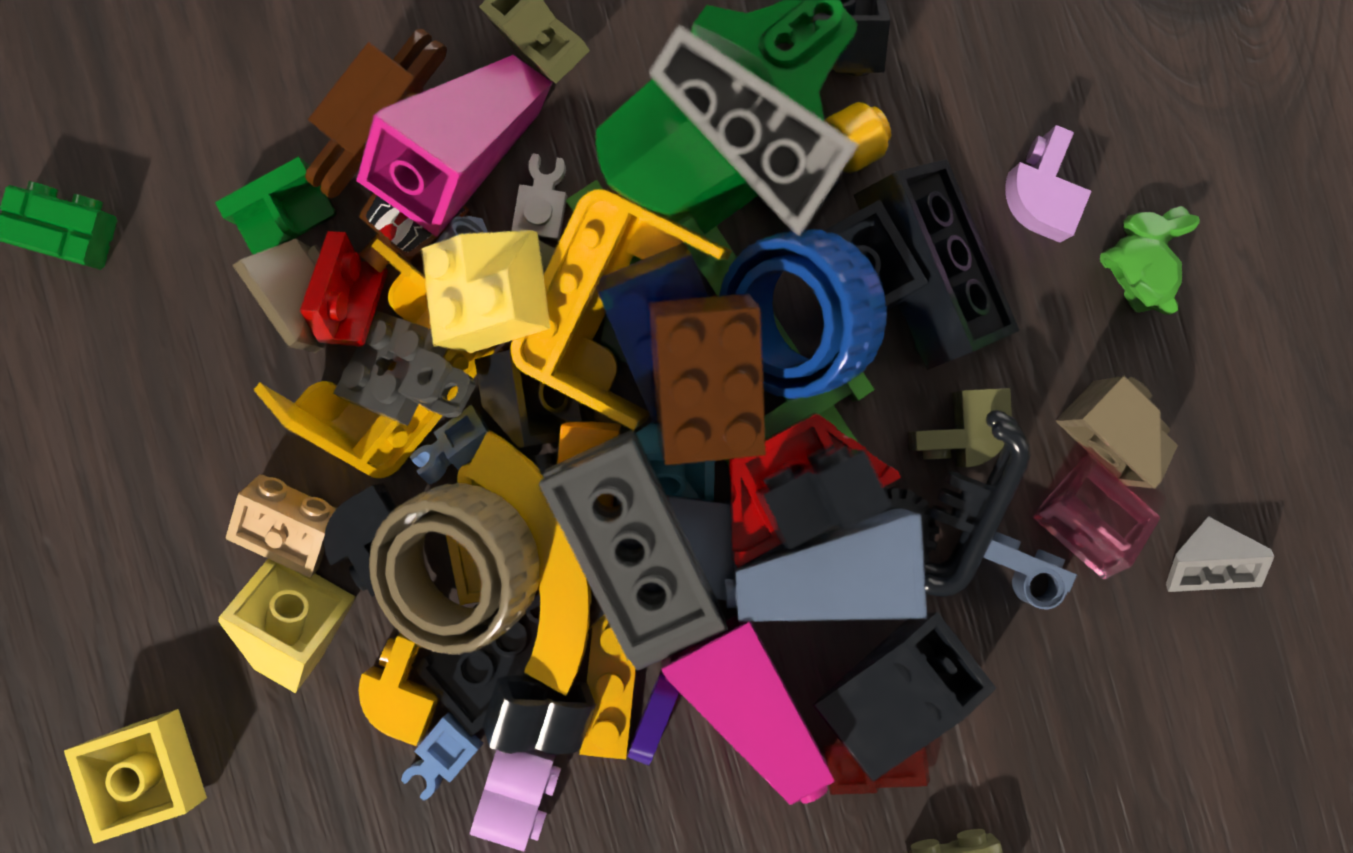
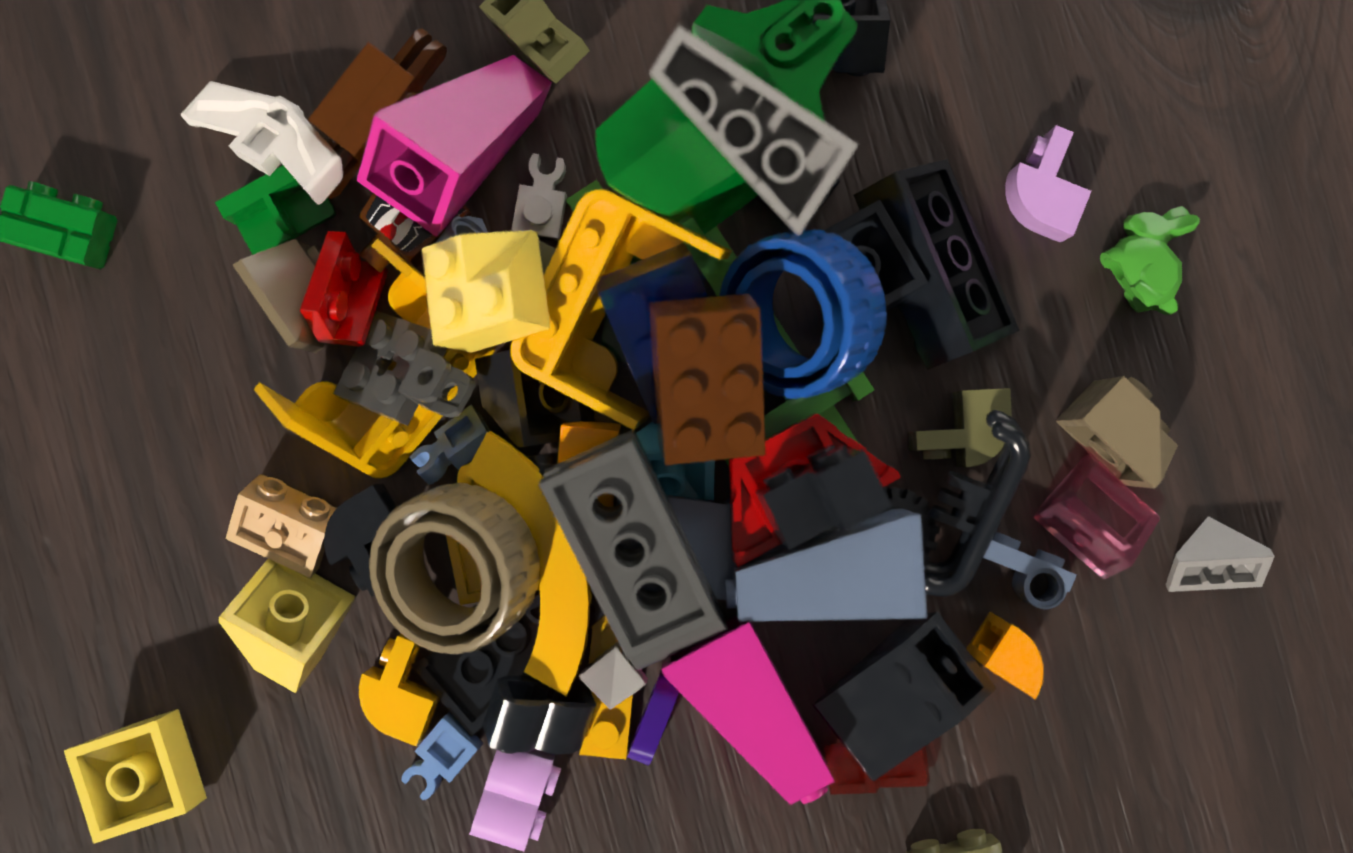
yellow head [824,102,891,173] -> none
none -> white plate [181,81,343,204]
none -> light grey slope [579,642,648,710]
none -> light orange brick [966,612,1043,699]

